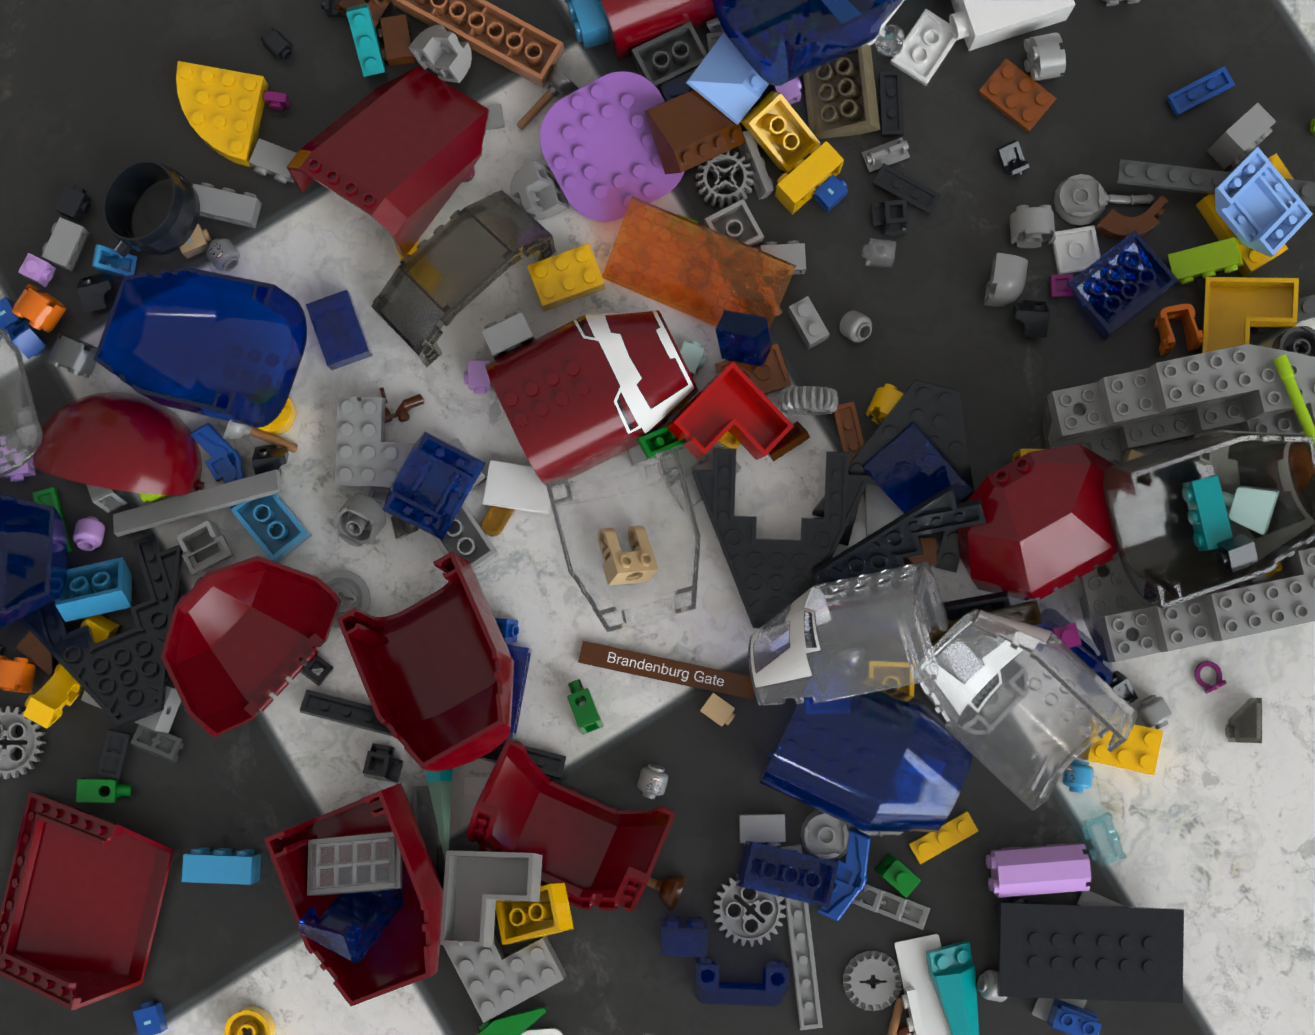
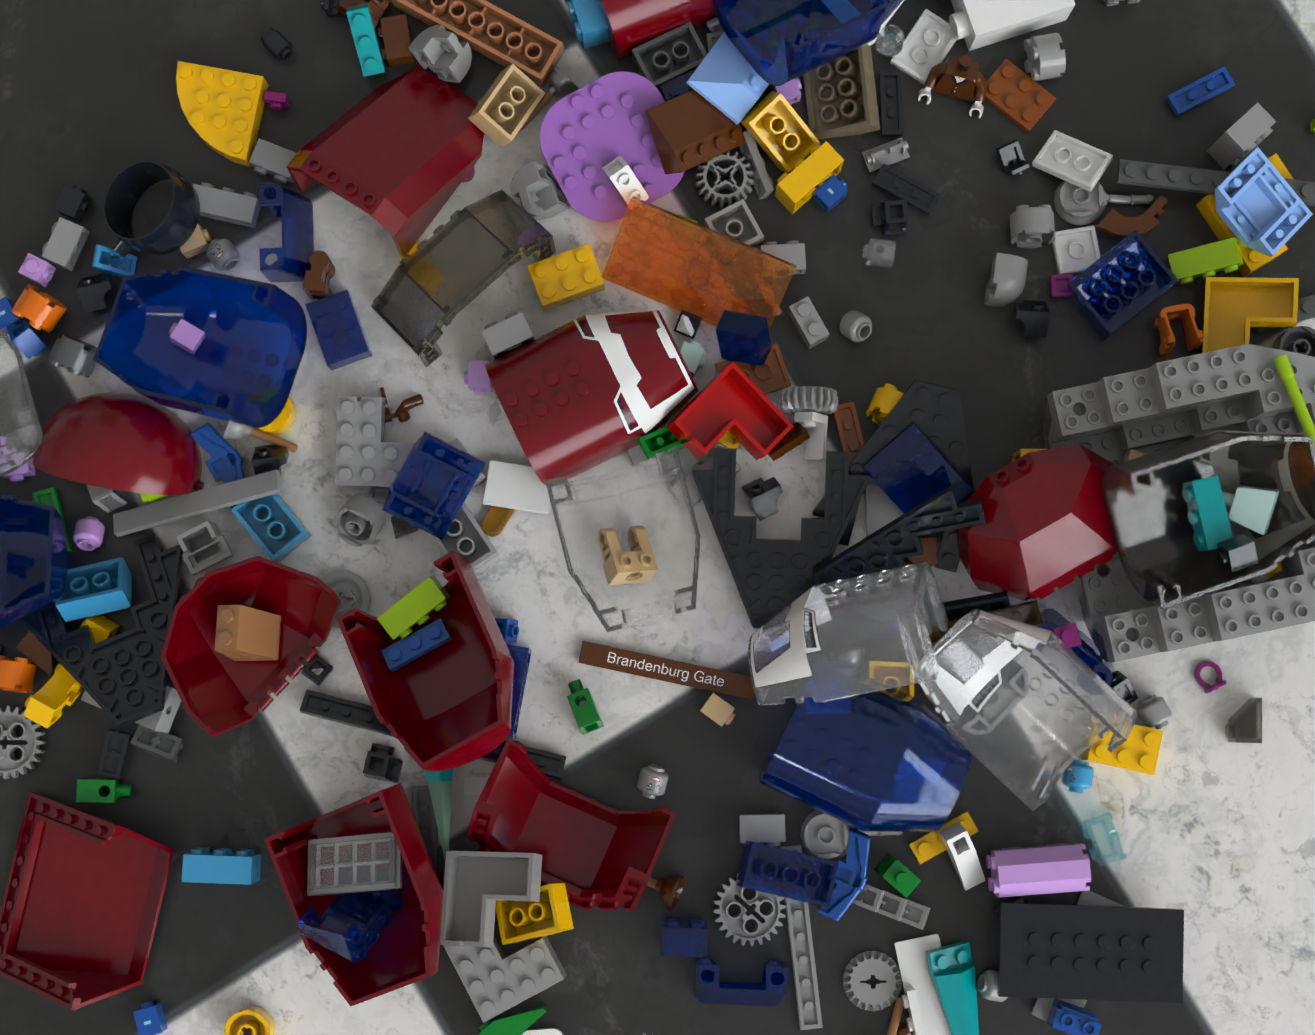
none -> lavender brick [168,318,205,355]
none -> medium nougat slope [214,605,281,661]
none -> clear blue windscreen [258,182,314,283]
none -> reddish brown legs [303,251,336,302]
none -> lime brick [377,575,450,640]
none -> blue plate [381,618,452,672]
none -> tan brick [468,64,545,147]
none -> white bracket [602,155,649,210]
none -> tile [673,309,702,339]
none -> black brick [741,477,783,521]
none -> white bracket [794,411,828,460]
none -> reddish brown torso [918,55,987,118]
none -> white slope [939,822,986,891]
none -> white tile [1032,130,1113,192]

